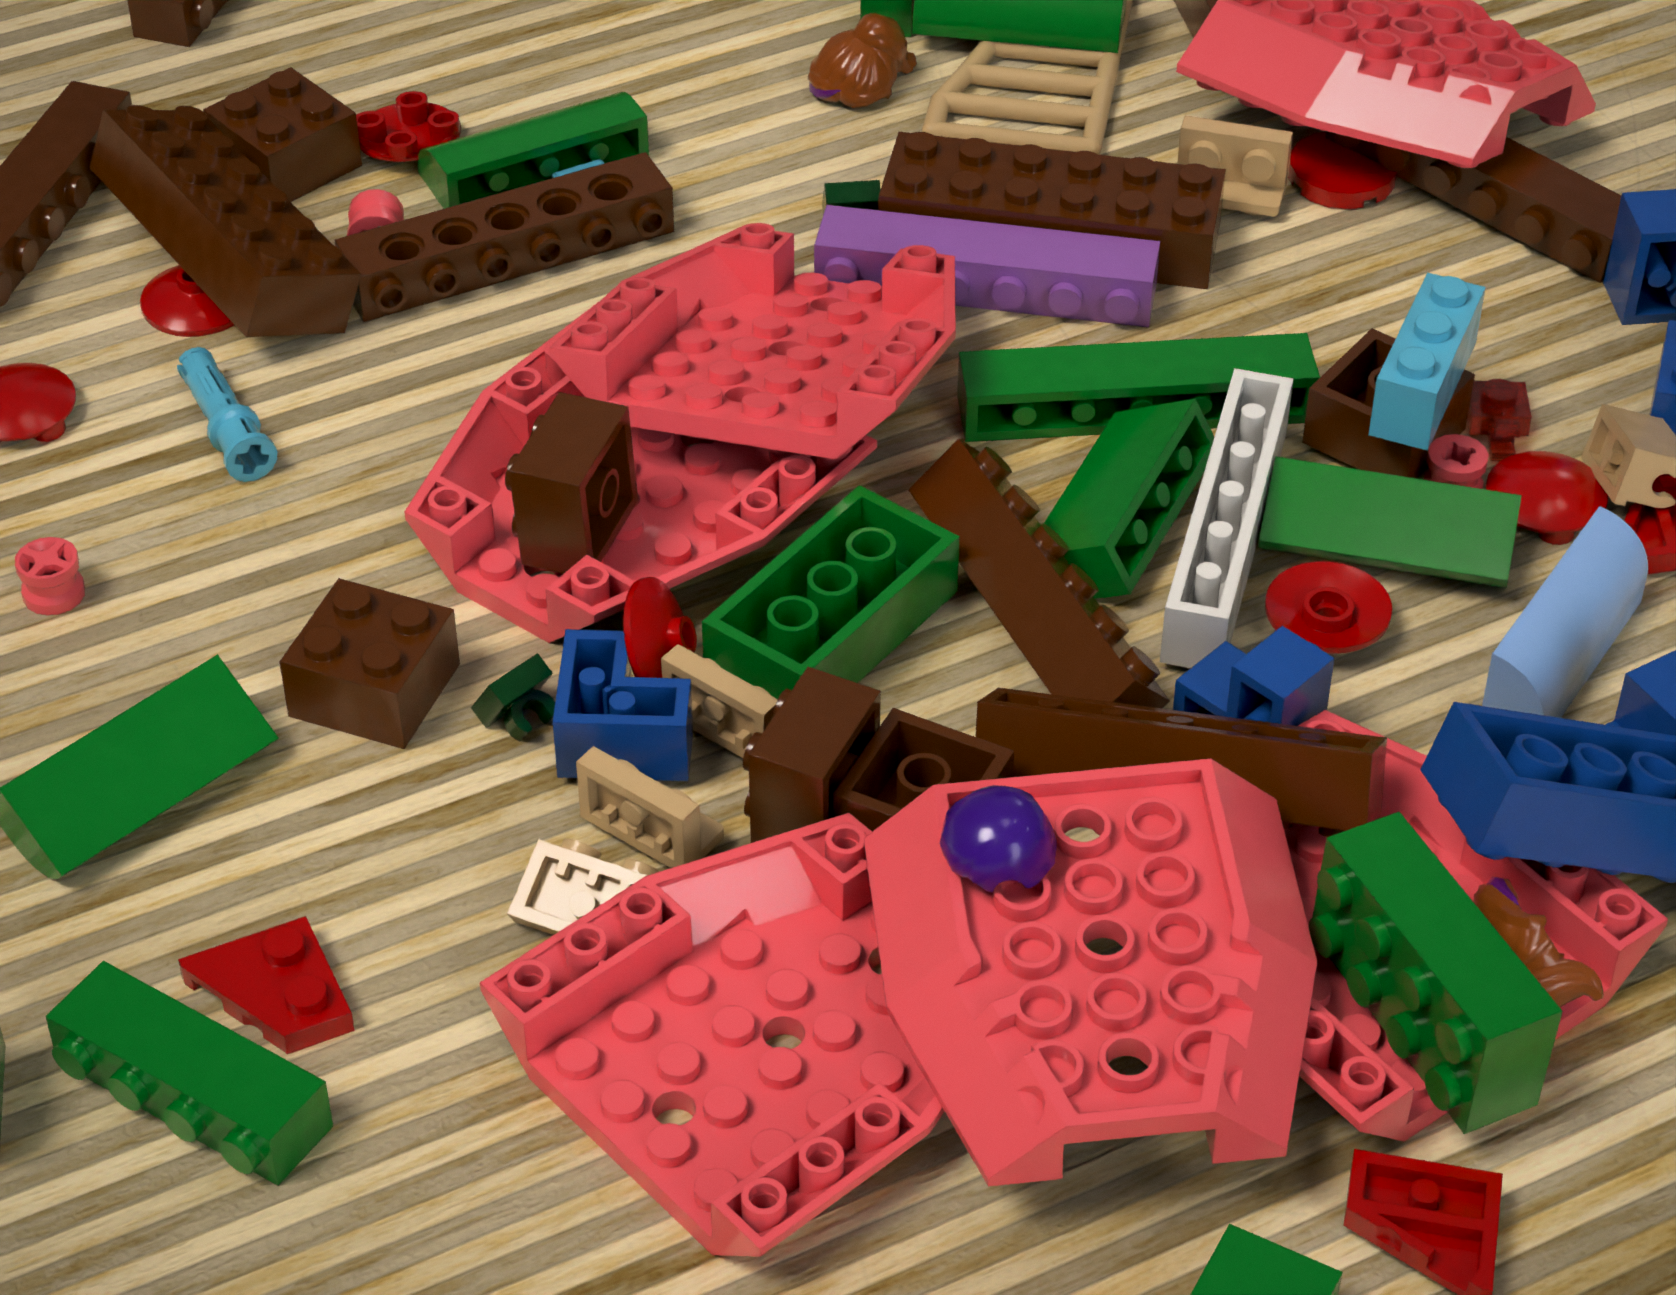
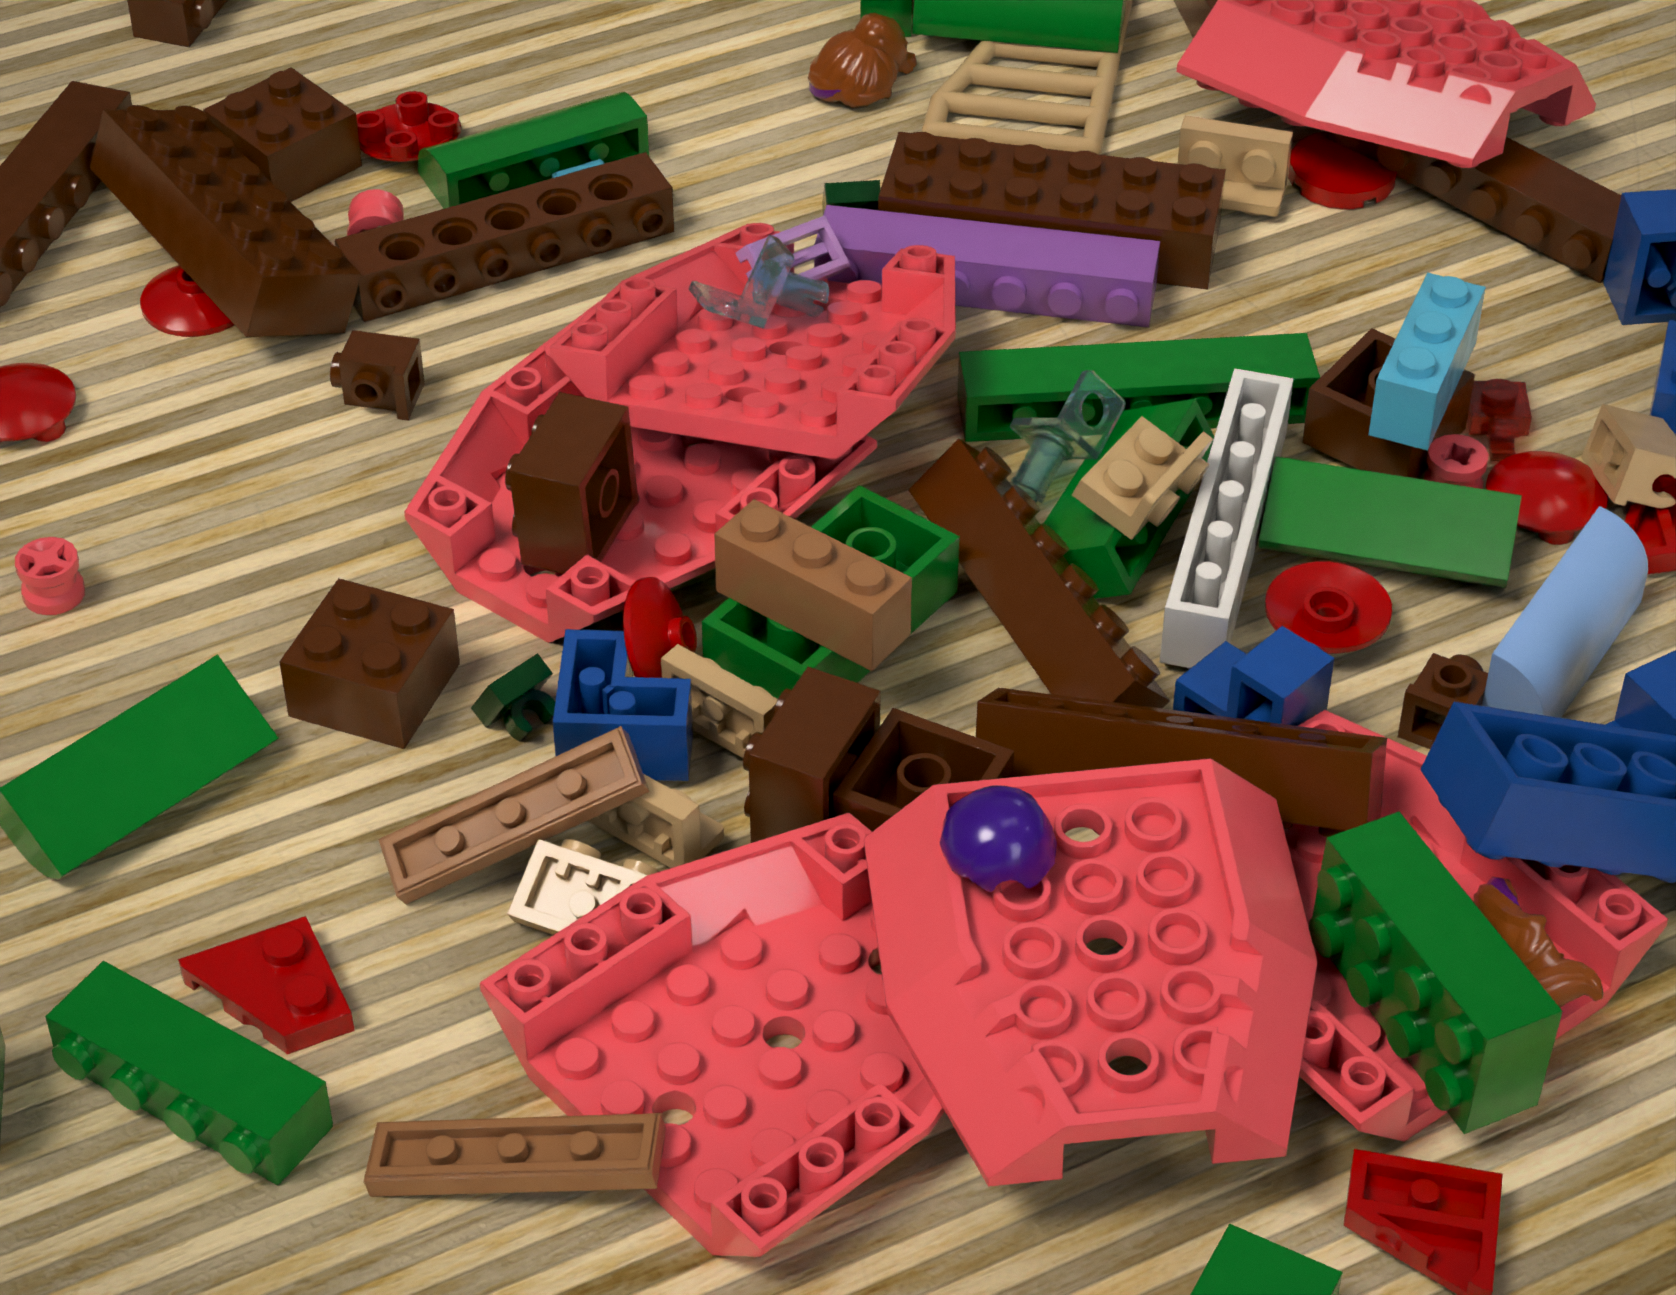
medium azure pin [177,347,277,482] -> none
none -> reddish brown brick [330,330,425,421]
none -> medium nougat tile [364,1113,666,1197]
none -> medium nougat tile [378,726,650,905]
none -> clear light blue bracket [689,235,829,329]
none -> medium nougat brick [714,499,912,671]
none -> lavender tile [735,215,851,304]
none -> clear light blue bracket [1010,370,1126,503]
none -> tan bracket [1072,416,1213,540]
none -> reddish brown brick [1397,653,1488,749]

